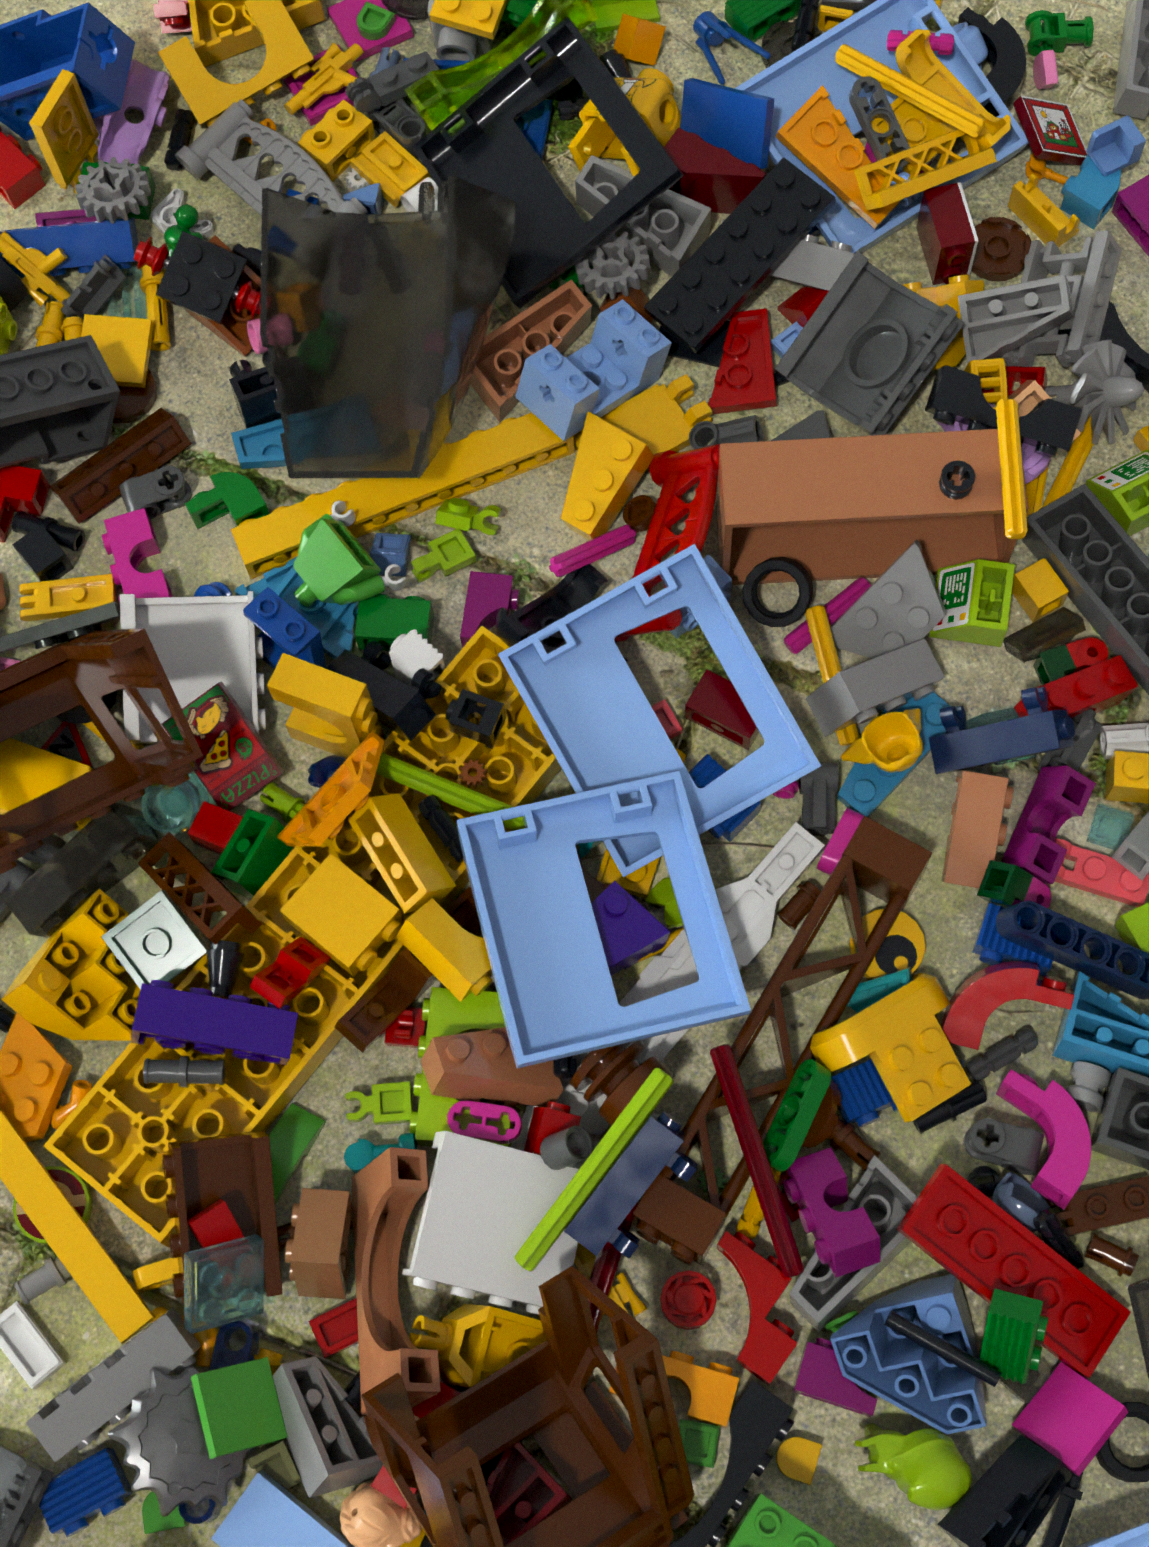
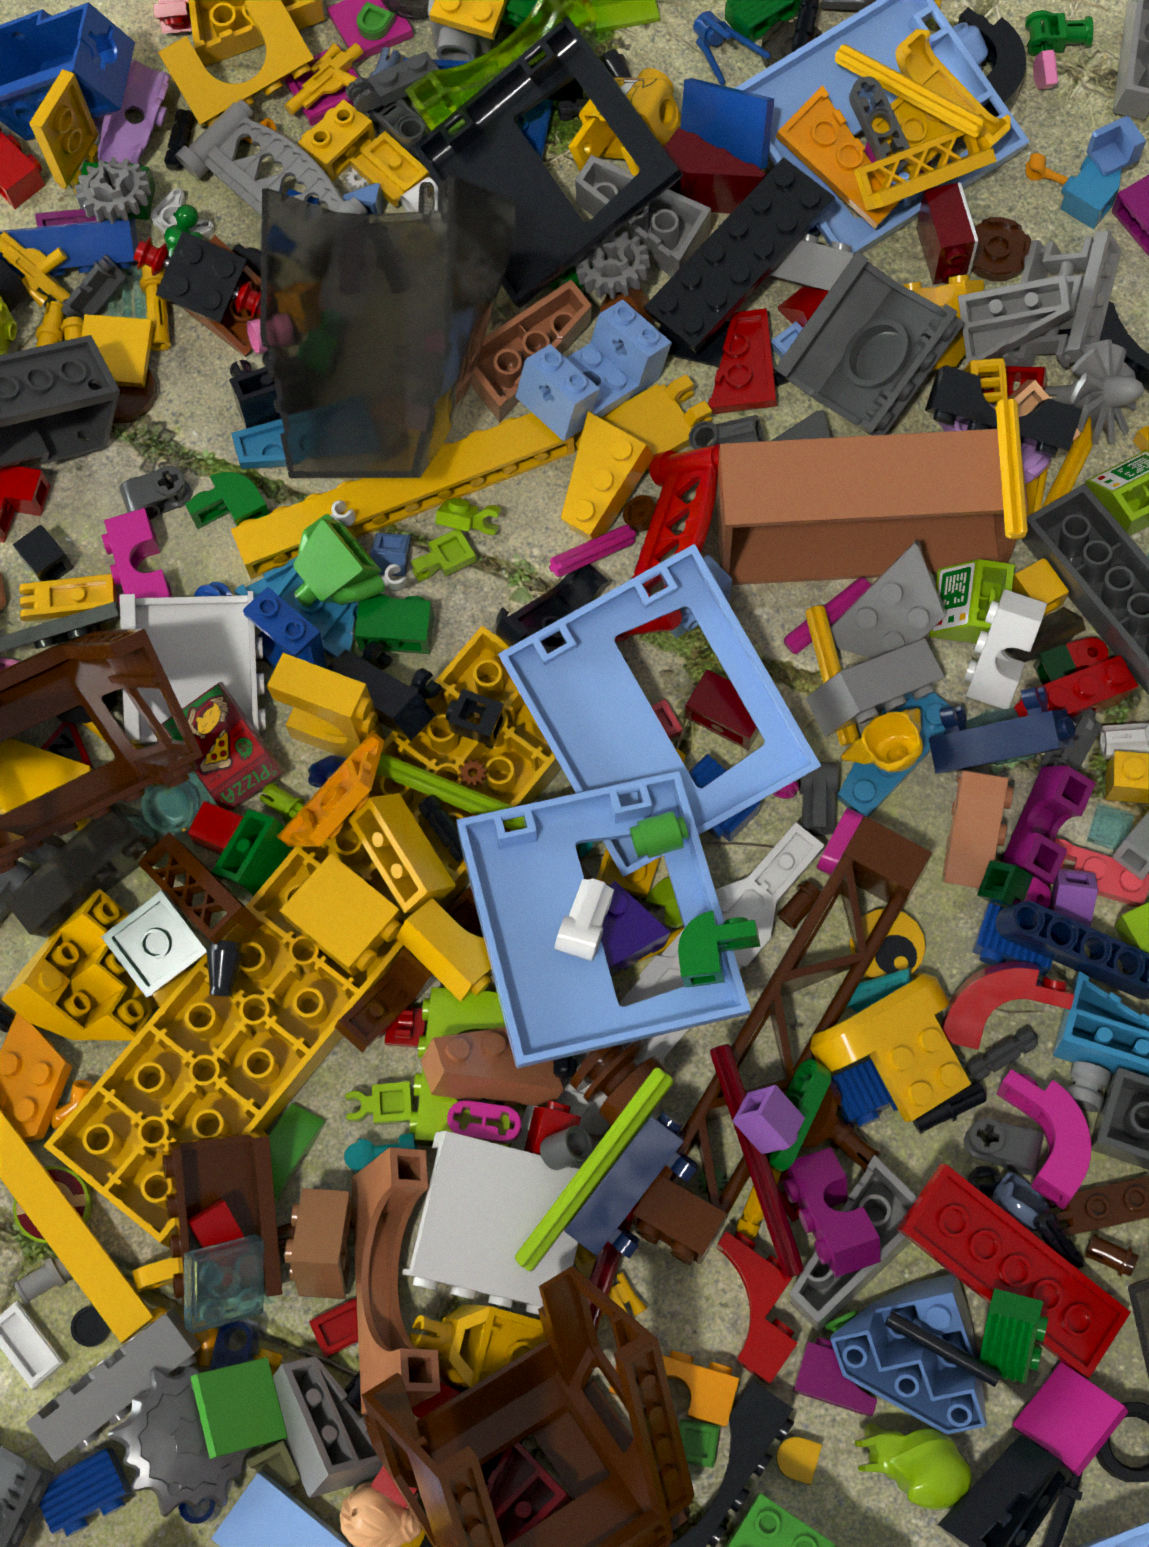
black pin [12,511,85,552] -> none
reddish brown fence [49,408,192,524] -> none
dark purple wedge [131,980,298,1065] -> none
bright green tile [142,1491,188,1534] -> none
dark grey pin [143,1056,225,1088] -> none
red slope [249,937,331,1009] -> none
white brick [388,630,446,686] -> none
magenta arch [460,571,520,648] -> none
light orange panel [613,14,666,65] -> none
red wheel [660,1270,716,1330] -> none
black tyre [742,557,813,627] -> none
yellow slope [818,5,854,32] -> none
dark pink axle [887,30,954,55] -> none
black bush [939,460,975,500] -> none
yellow hinge [1008,173,1080,247] -> none
tile [1013,95,1088,166] -> none
none -> black piece [70,1306,111,1347]
none -> white piece [554,878,614,962]
none -> bright green brick [629,811,689,858]
none -> green brick [678,911,761,988]
none -> medium lavender brick [732,1085,805,1154]
none -> white arch [964,589,1047,710]
none -> medium lavender brick [1049,868,1098,927]

